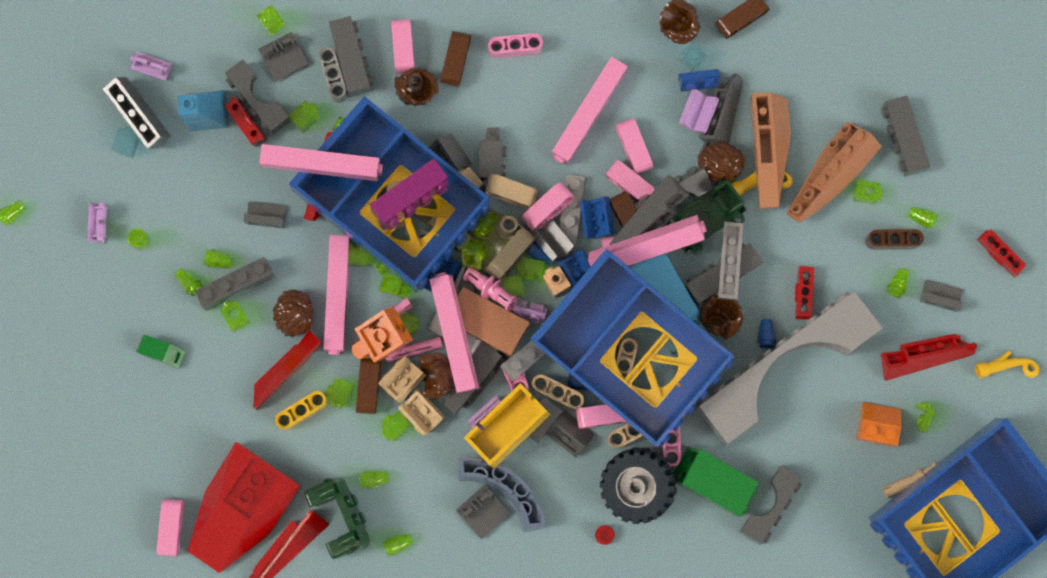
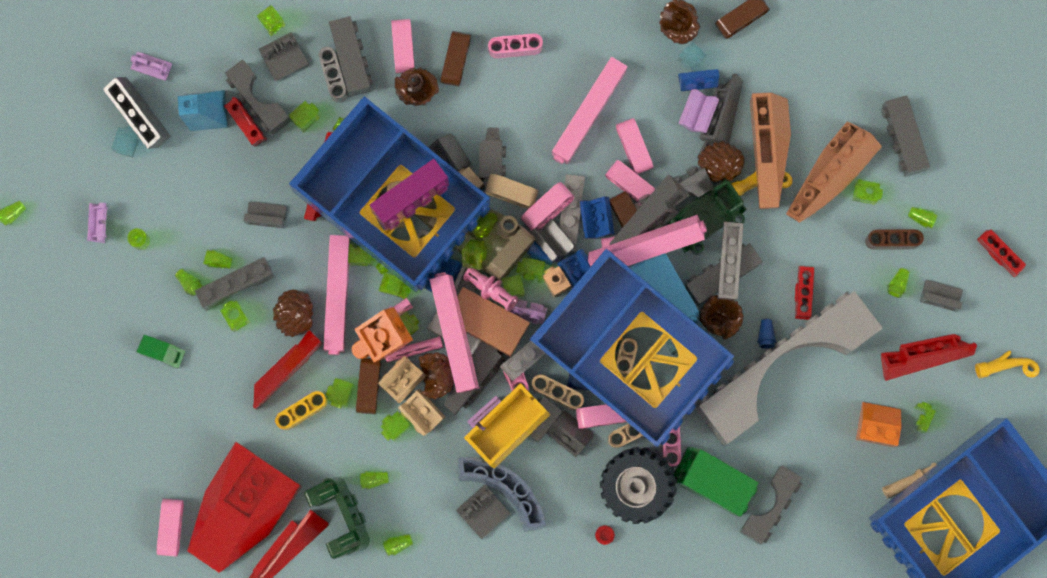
bright pink brick [259,144,383,181] -> none

